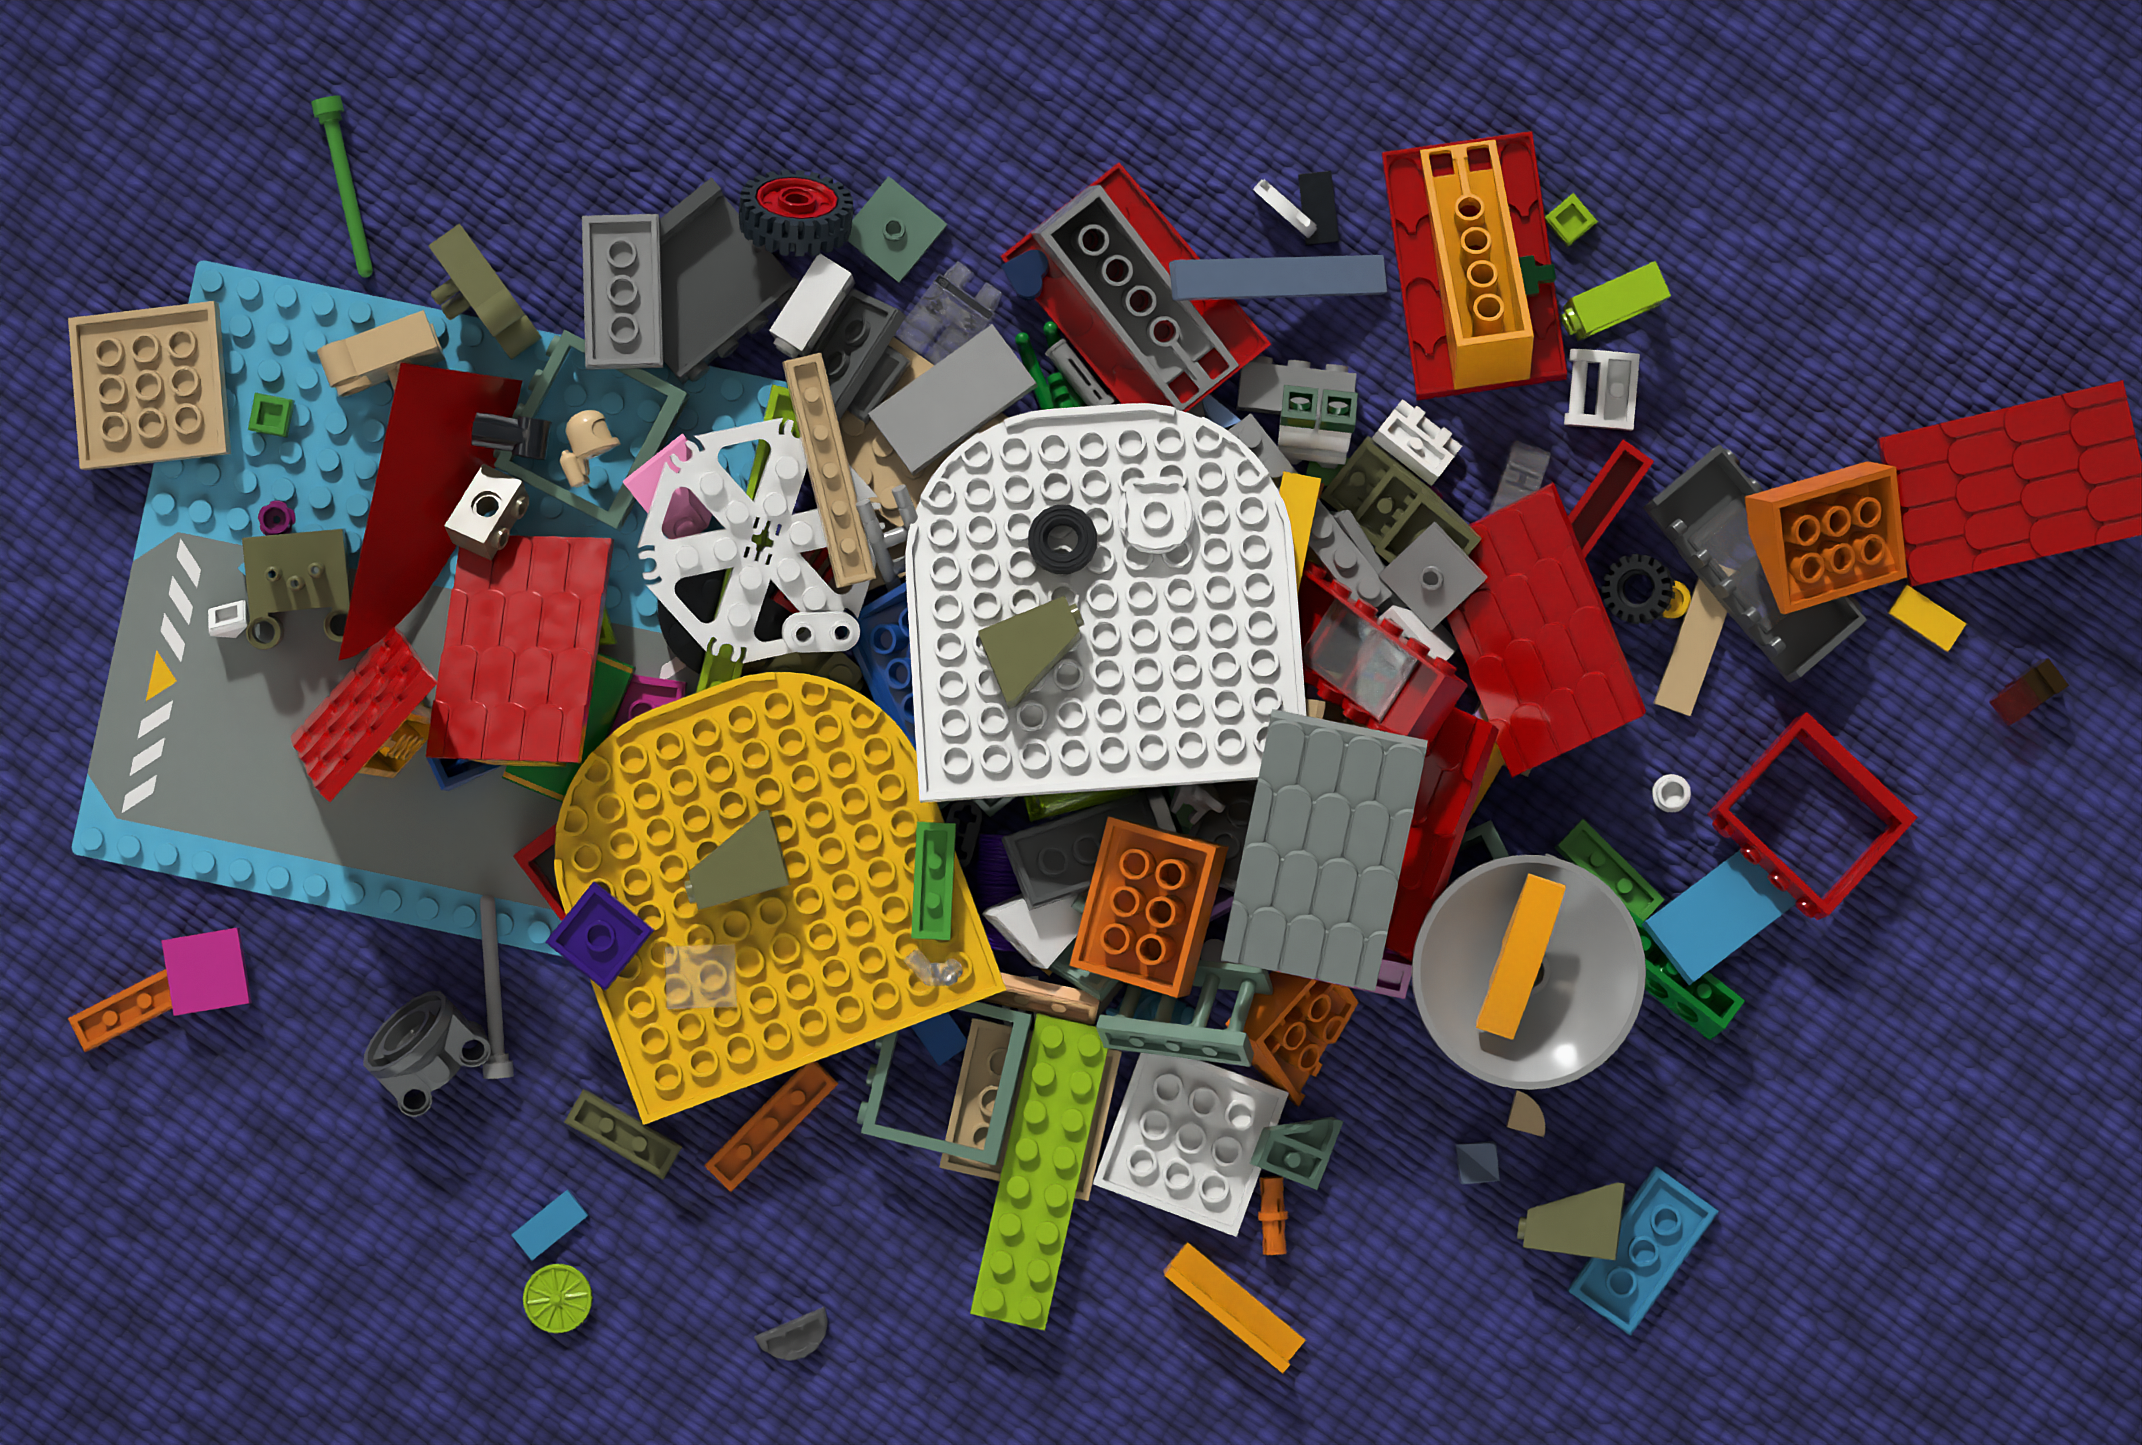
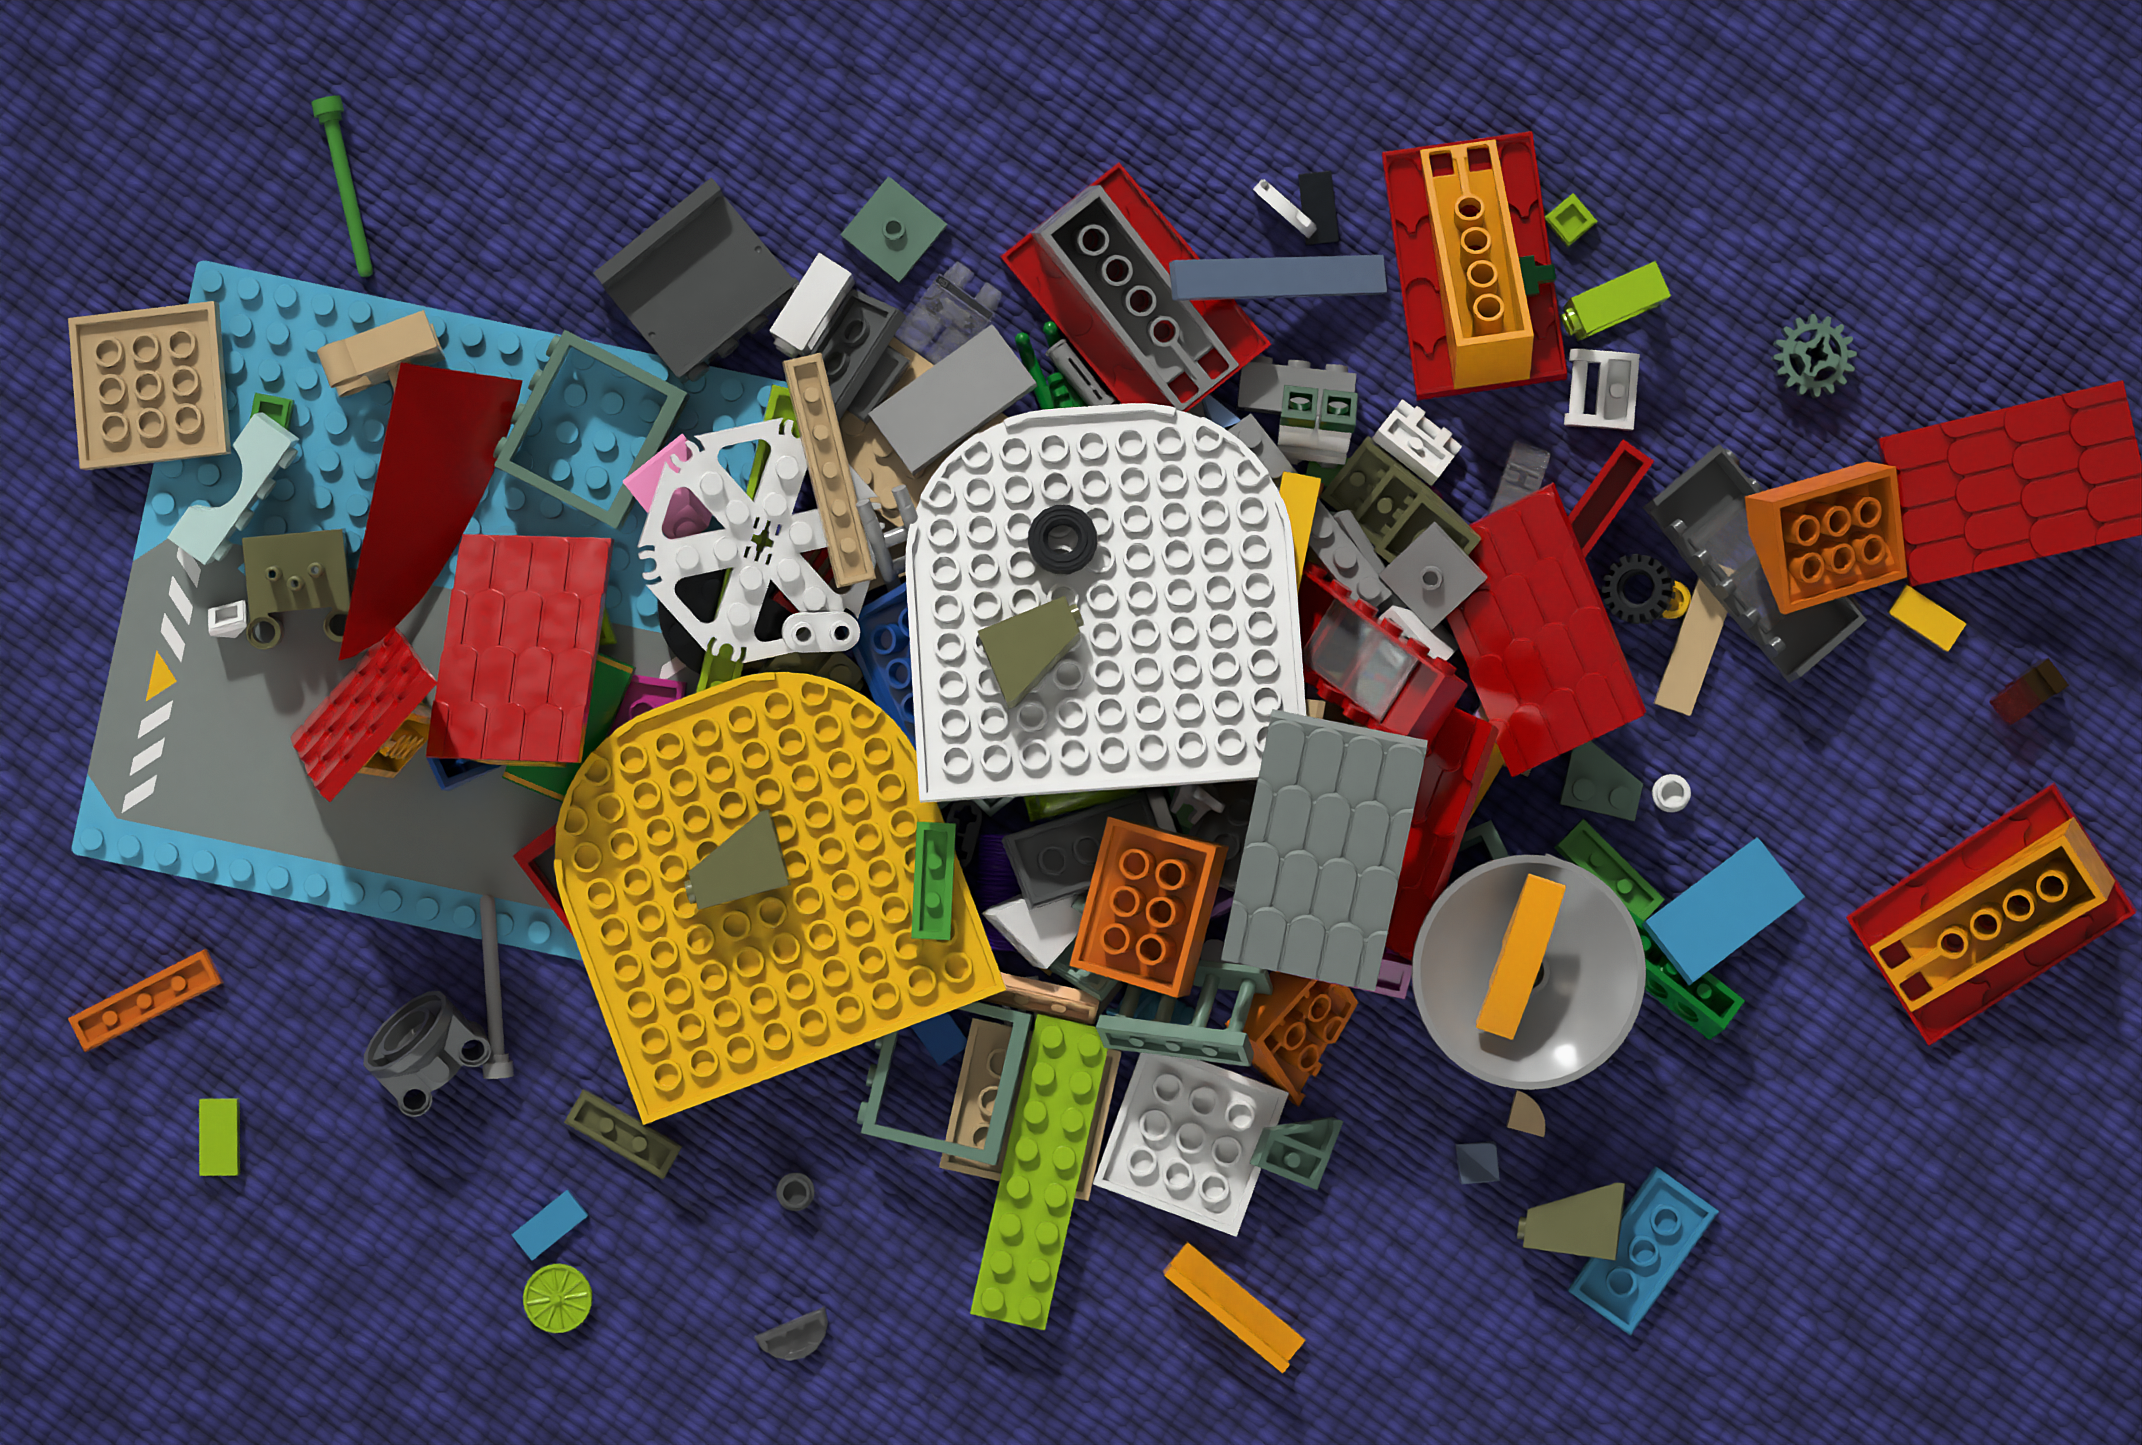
dark pink tile [161,927,252,1016] -> none
magenta plate [258,501,296,536] -> none
olive piece [428,223,542,360] -> none
dark tan brick [444,464,530,560] -> none
black piece [471,413,552,460] -> none
dark purple tile [545,881,655,991] -> none
tan piece [560,410,621,488] -> none
light grey tile [582,214,663,370] -> none
clear piece [665,944,737,1009] -> none
orange tile [704,1061,839,1192] -> none
black wheel [739,170,853,256] -> none
clear arm [903,948,963,986] -> none
dark blue tile [1001,249,1049,301] -> none
white tile [1117,475,1195,554] -> none
orange pin [1258,1176,1288,1255] -> none
red window [1707,712,1918,920] -> none
none -> light aqua arch [167,412,300,565]
none -> lime tile [199,1098,240,1176]
none -> dark grey plate [776,1172,815,1211]
none -> sand green wing [1559,741,1643,821]
none -> sand green gear [1771,314,1857,398]
none -> piece [1846,782,2137,1046]

